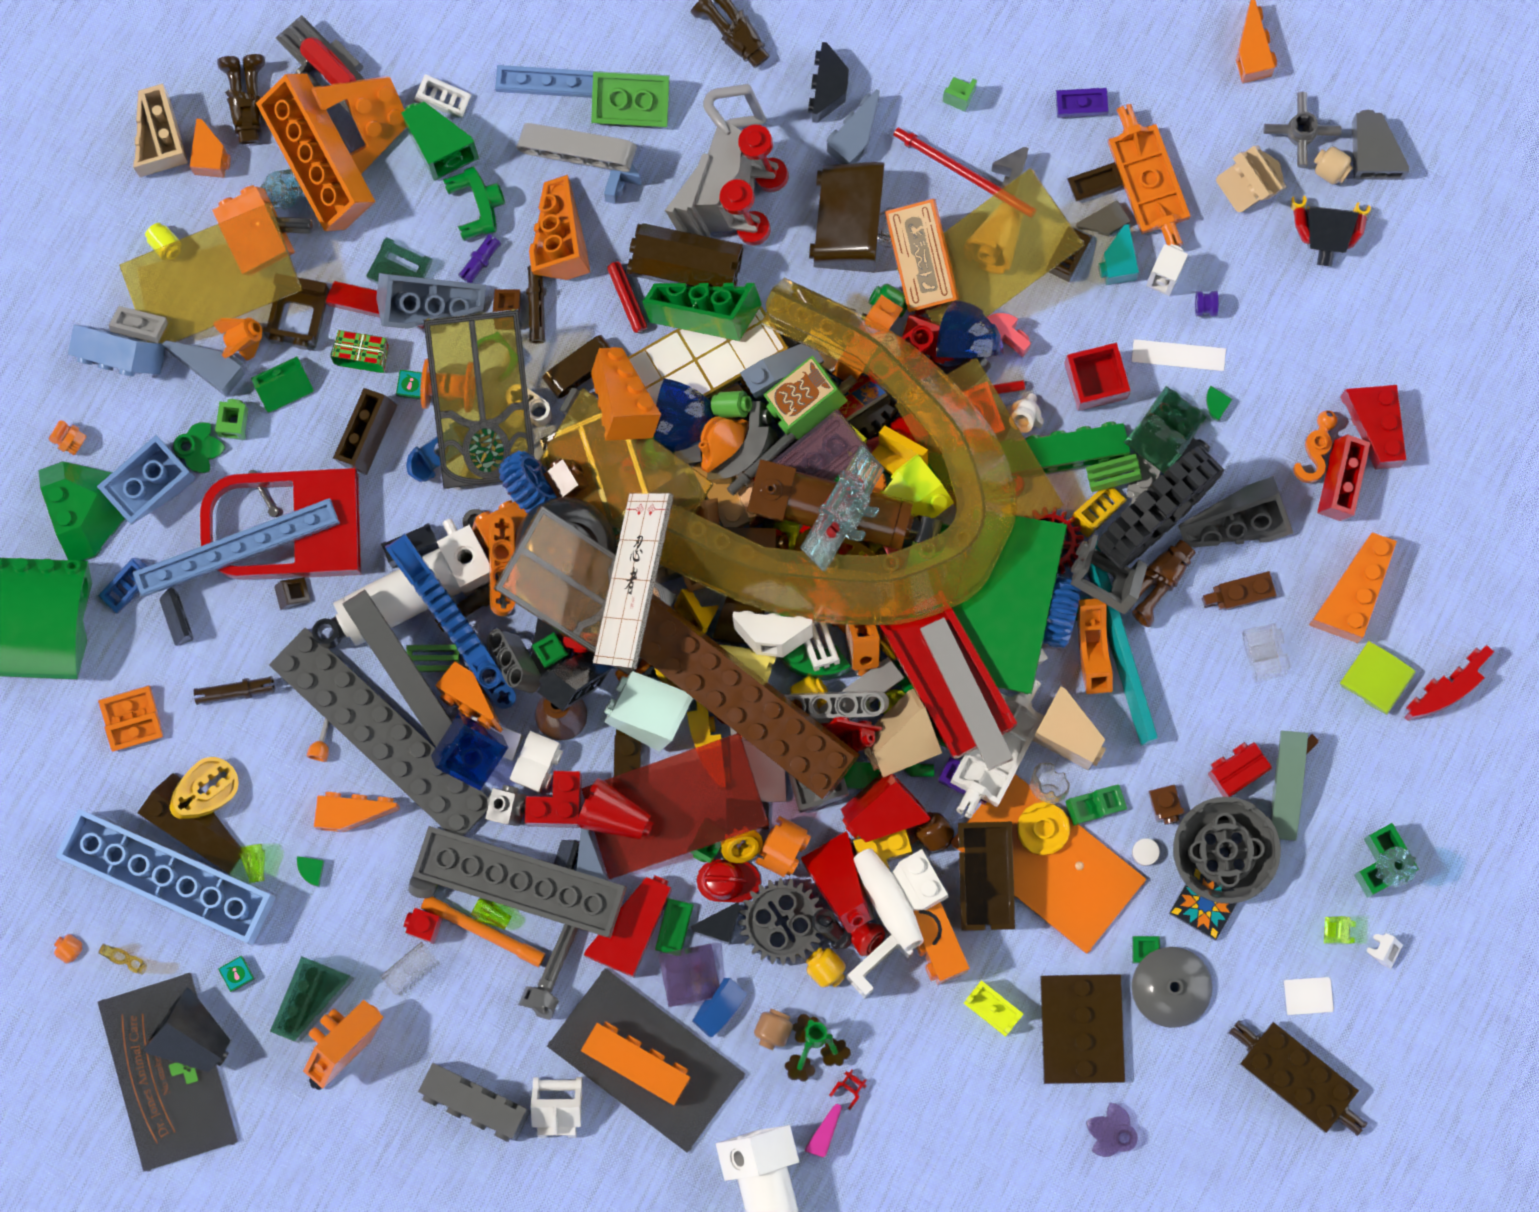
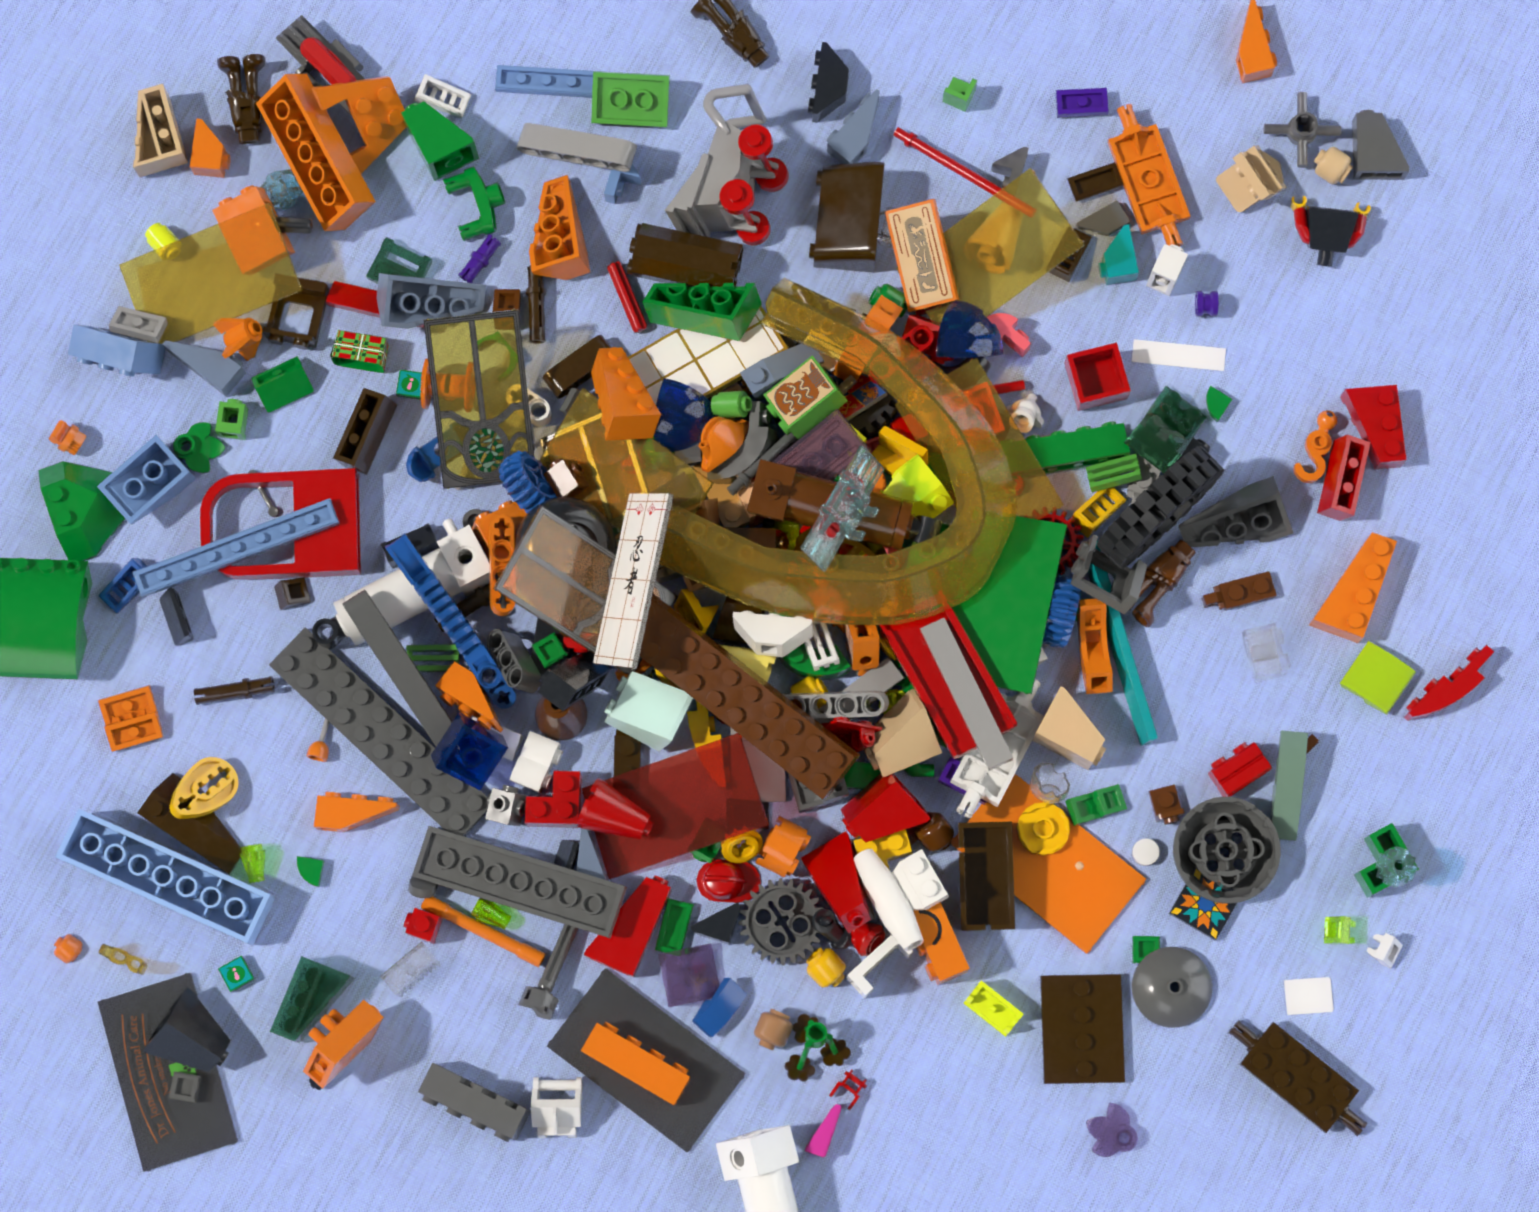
none -> dark grey tile [169,1071,202,1103]

